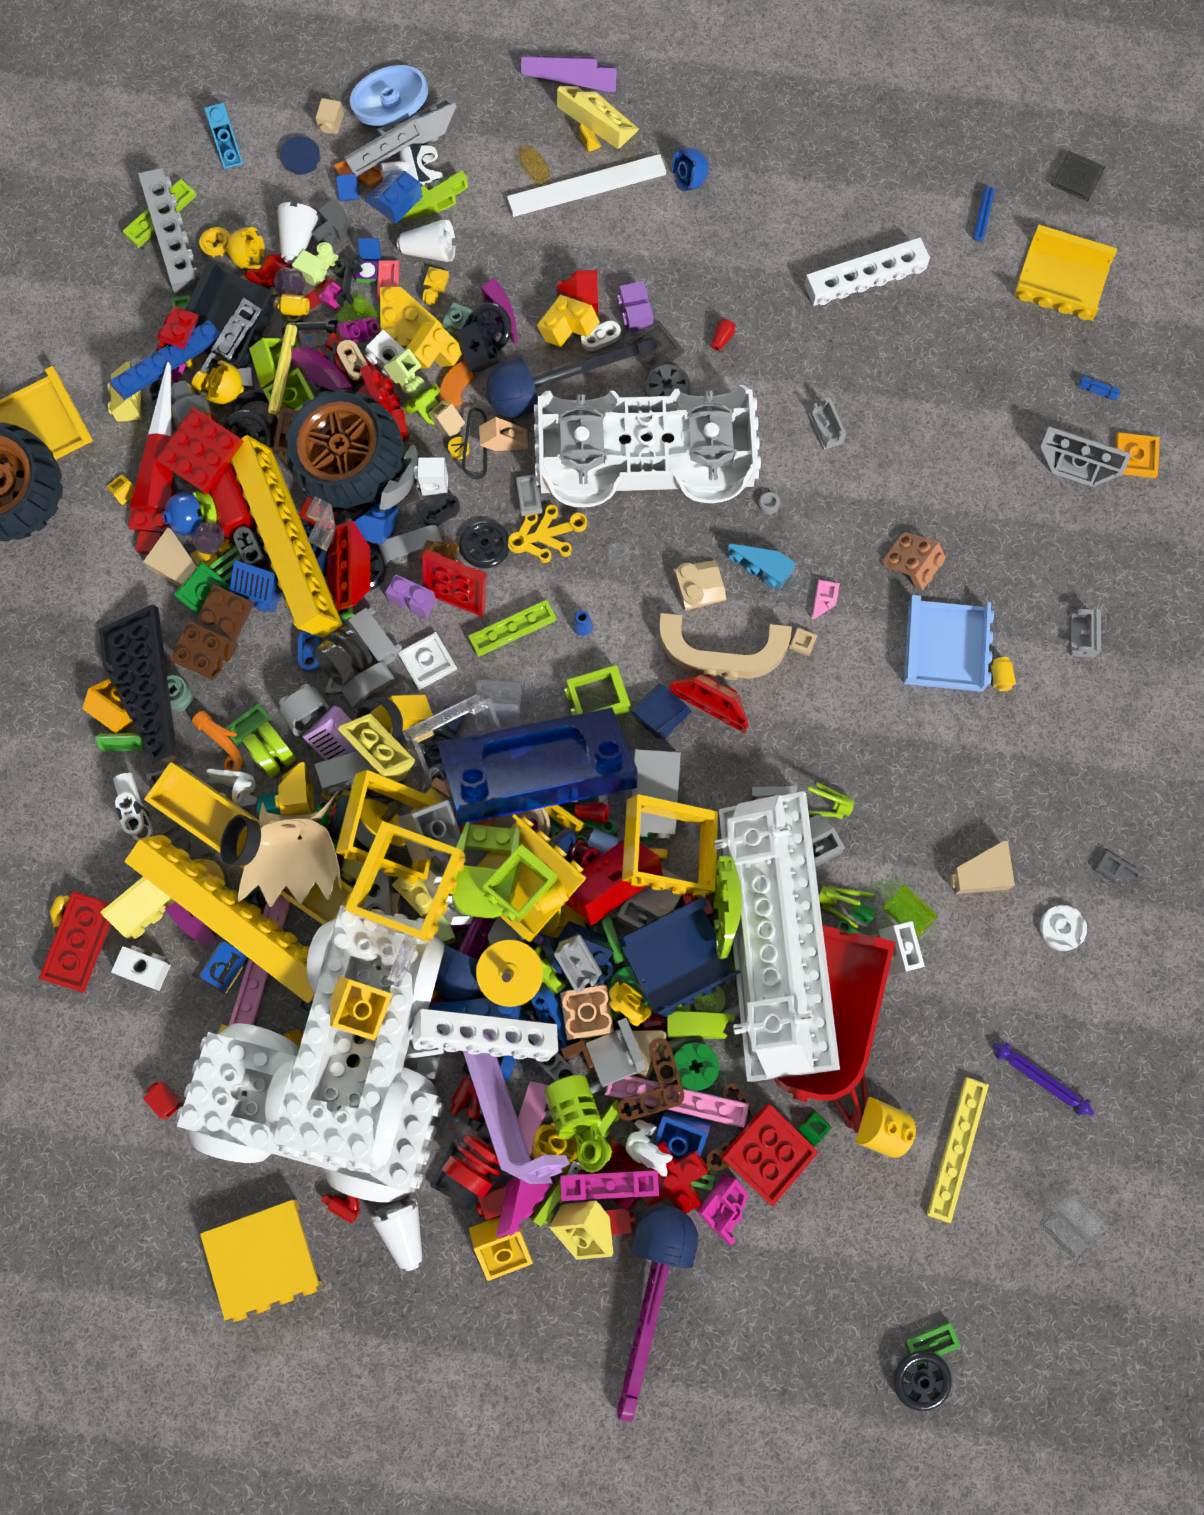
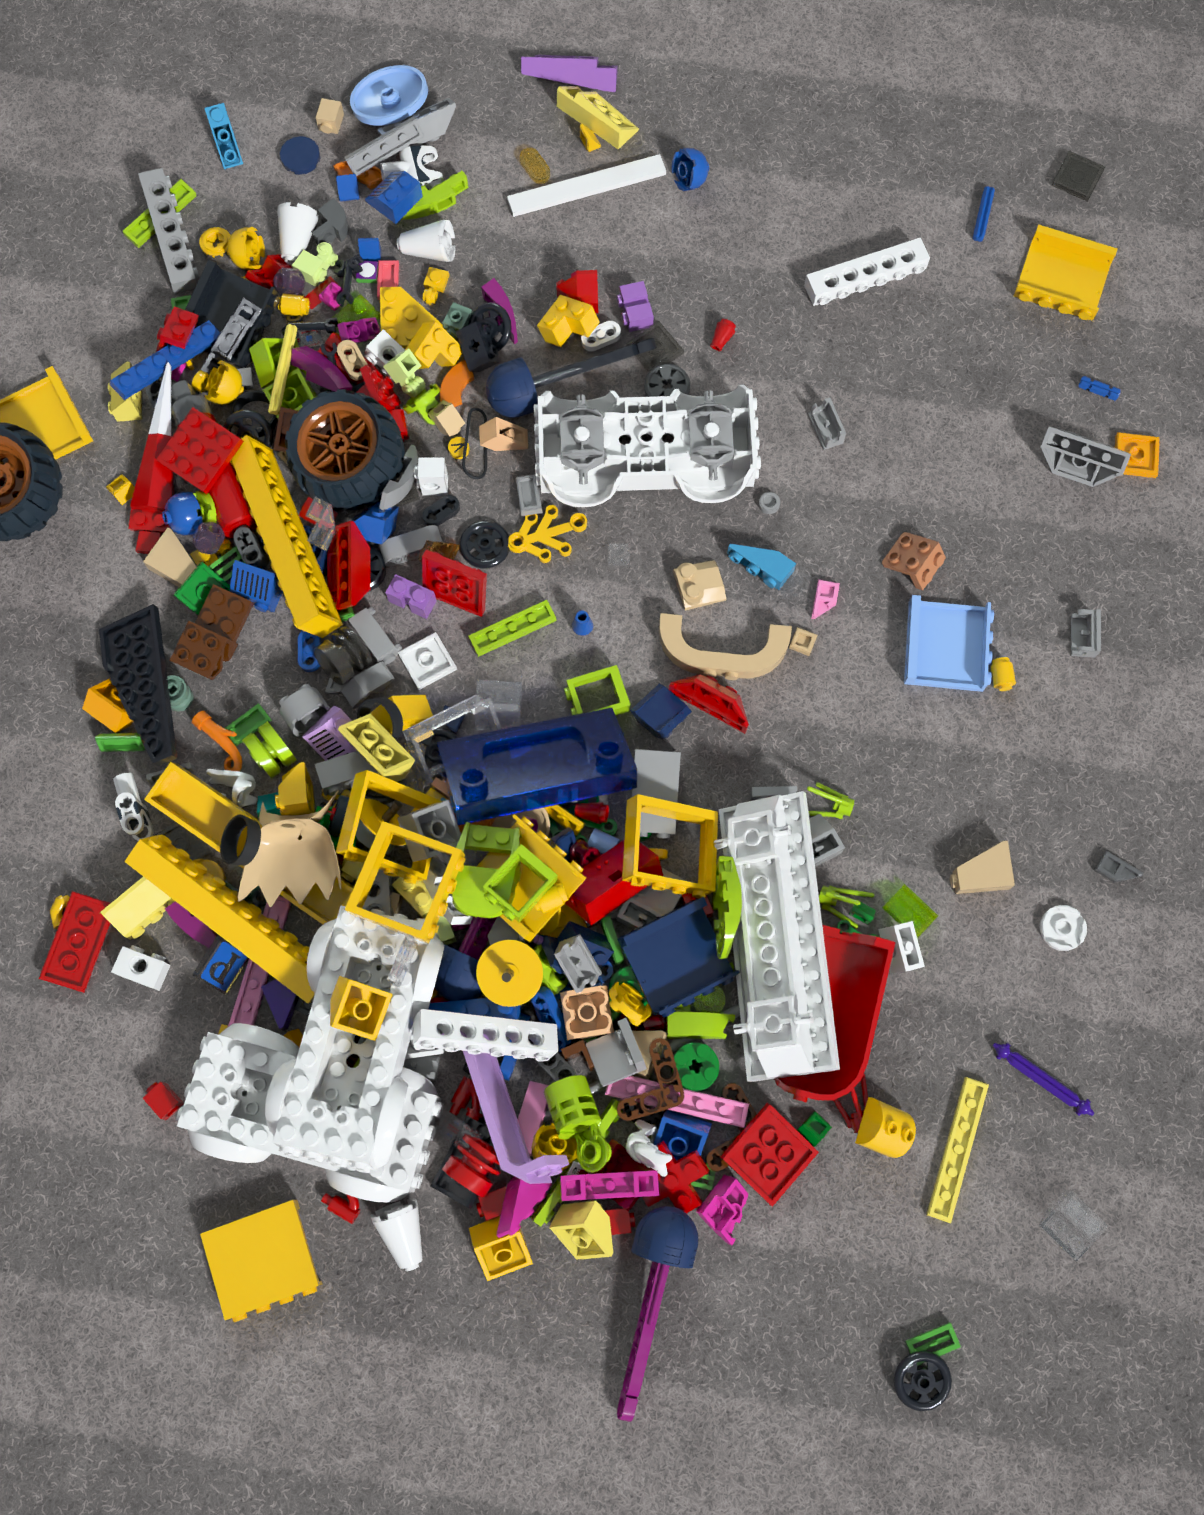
none -> dark purple slope [261,979,299,1031]

